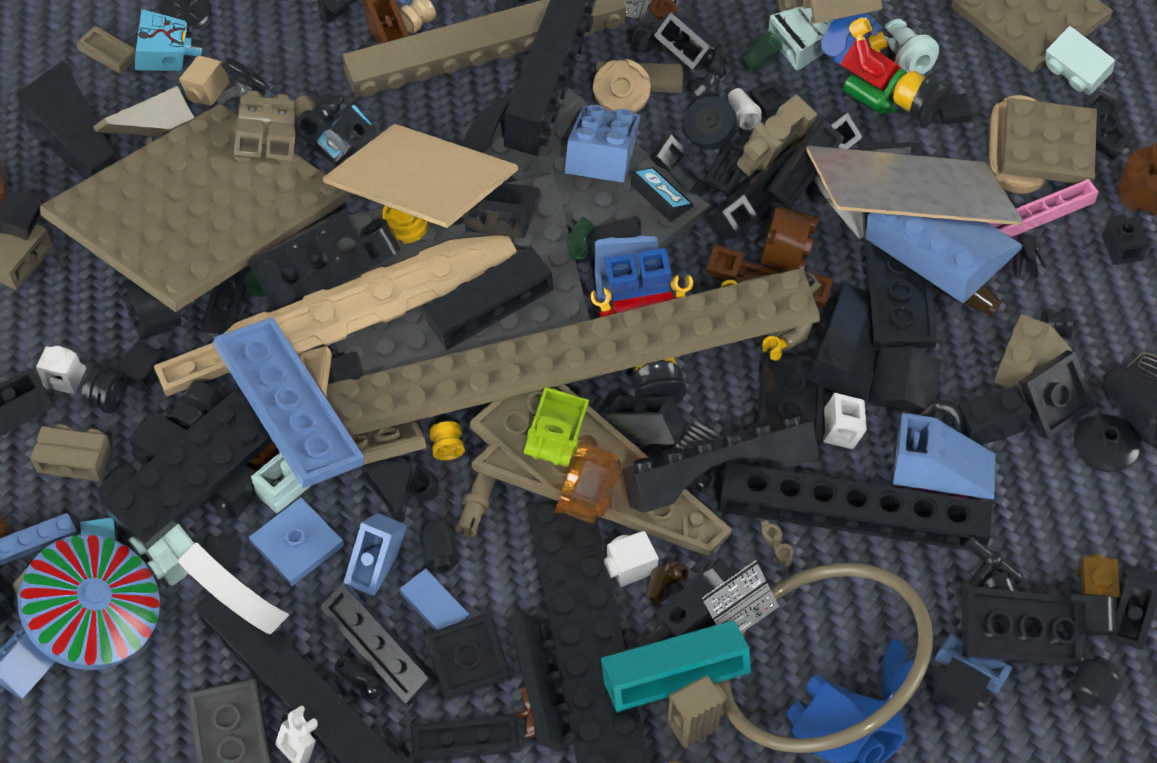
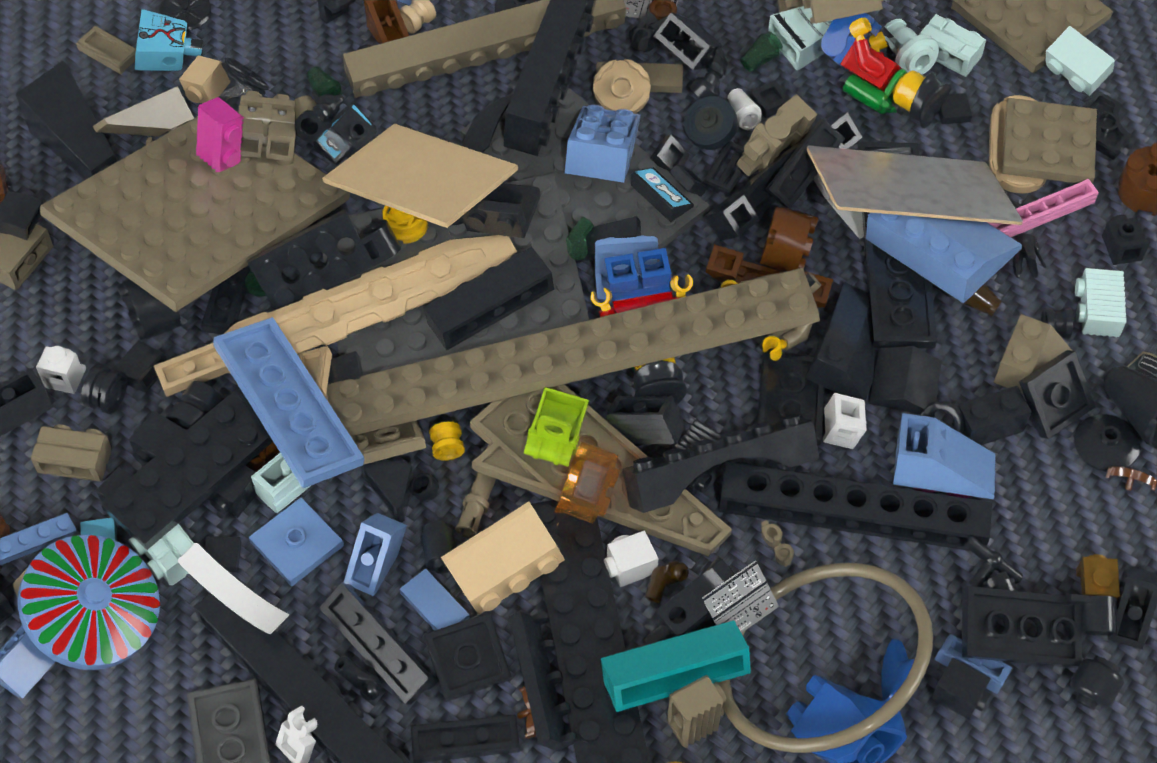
none -> dark pink brick [196,97,244,172]
none -> clear green cone [307,66,342,96]
none -> tan slope [441,502,565,615]
none -> light aqua brick [920,14,986,77]
none -> light aqua brick [1075,268,1126,338]
none -> reddish brown piece [1105,466,1157,491]

